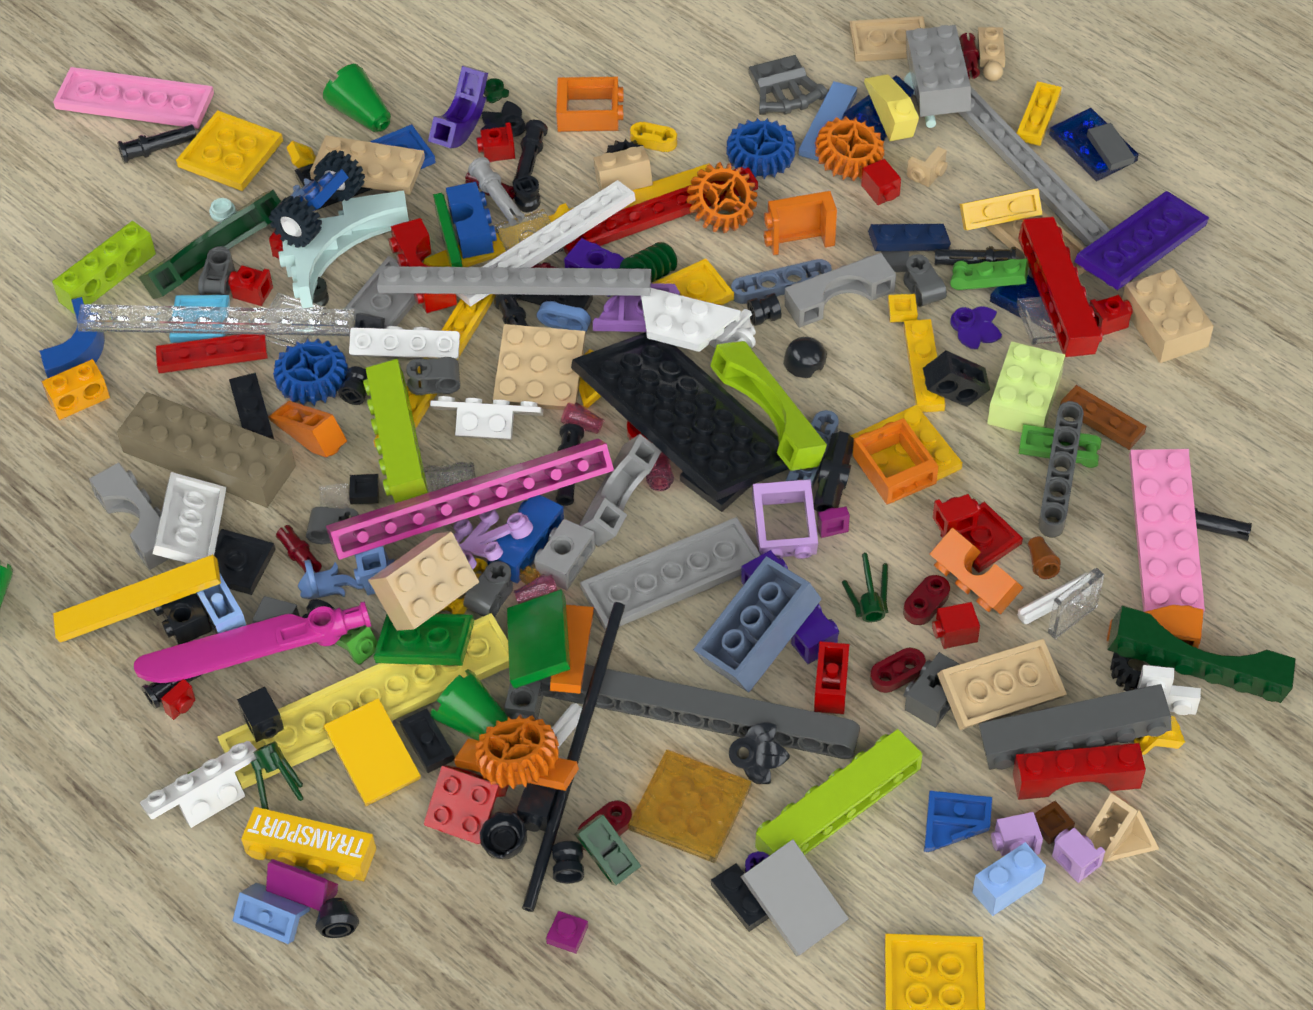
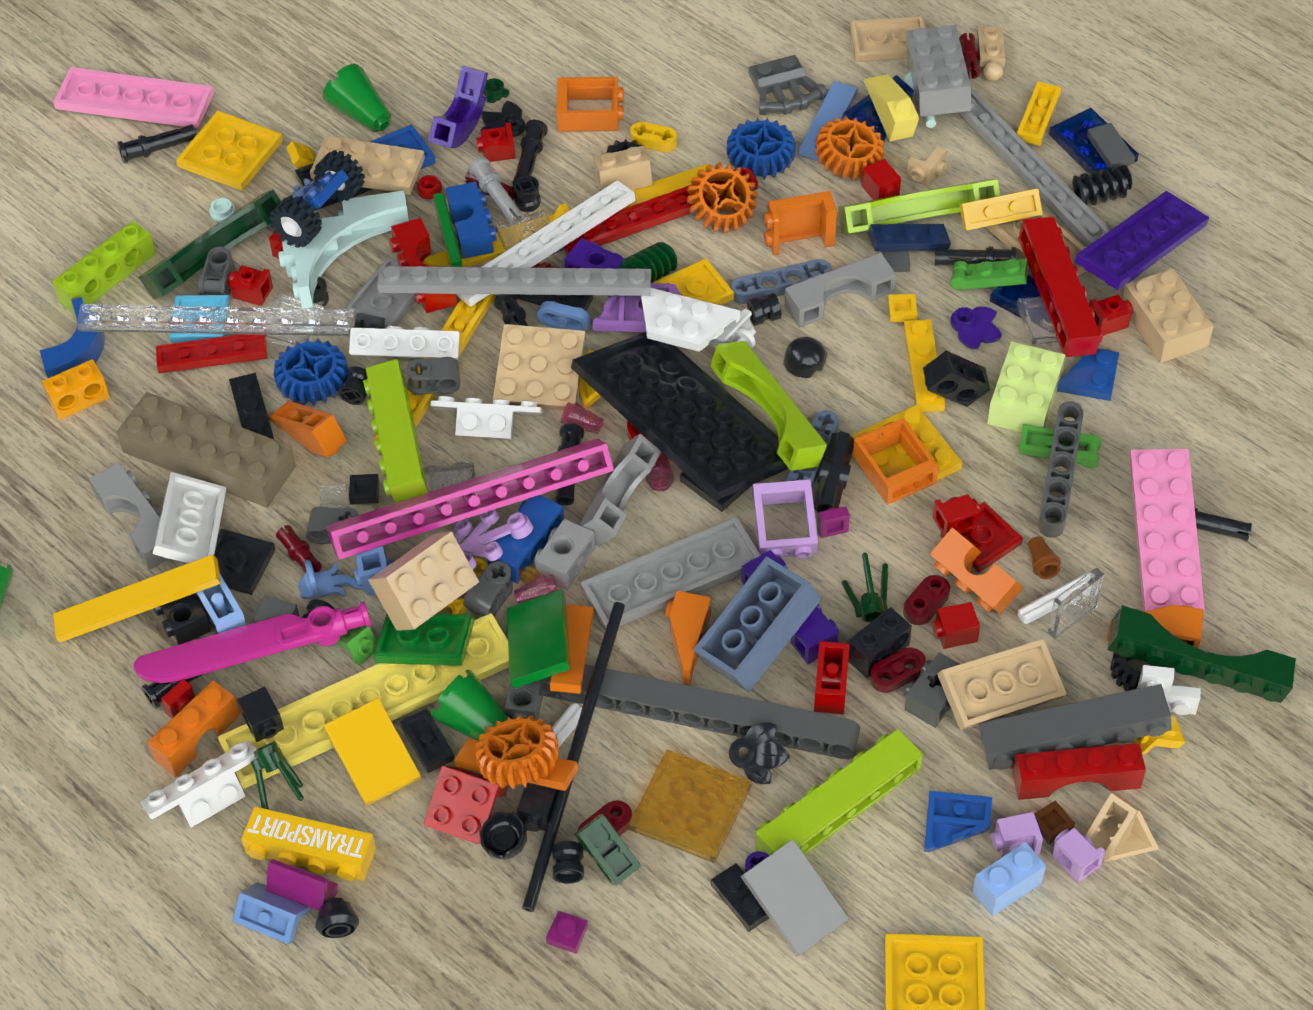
dark grey piece [903,254,947,307] -> none
dark orange plate [1060,385,1147,450] -> none
none -> orange arch [148,680,240,777]
none -> red plate [416,175,443,199]
none -> orange slope [665,590,711,686]
none -> lime arch [838,179,1000,234]
none -> black brick [847,607,912,678]
none -> blue wing [1057,348,1119,401]
none -> black piece [1073,165,1132,205]

